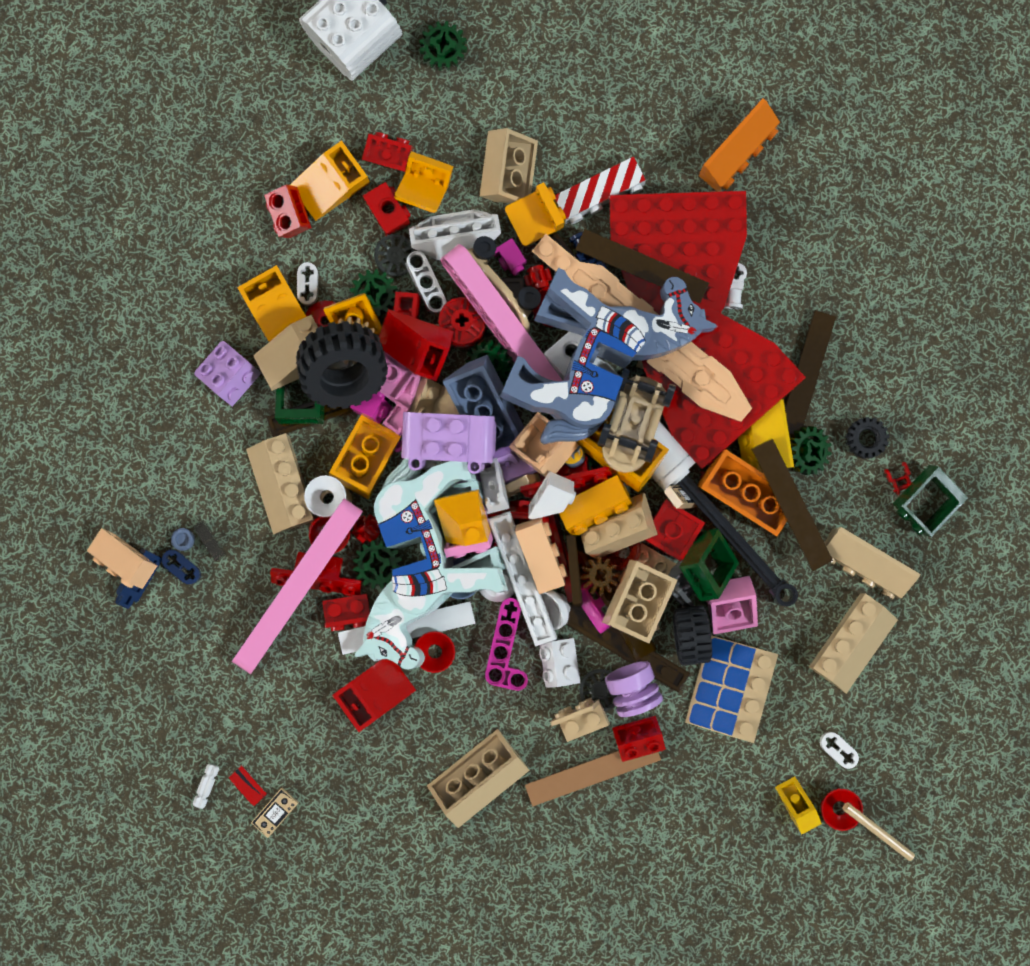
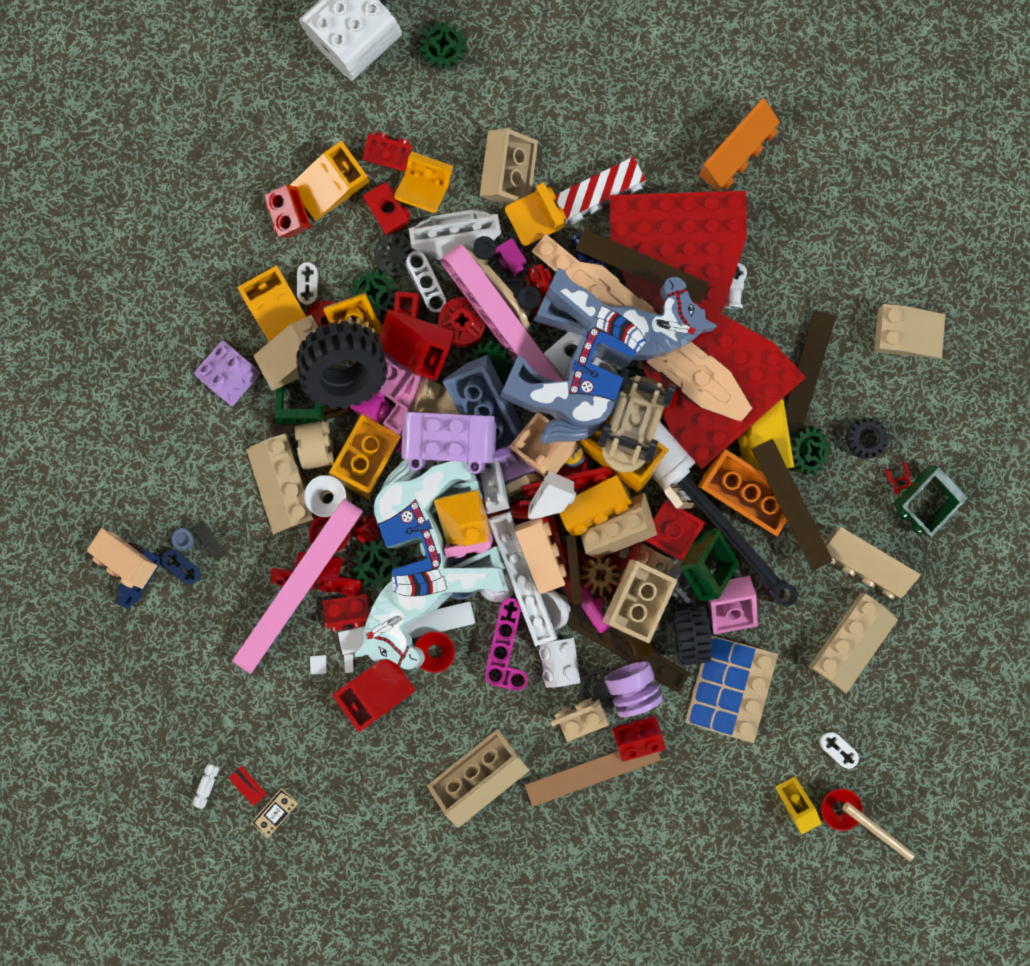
none -> tan brick [295,420,335,469]
none -> white sticker [310,654,354,674]
none -> tan slope [874,304,946,359]

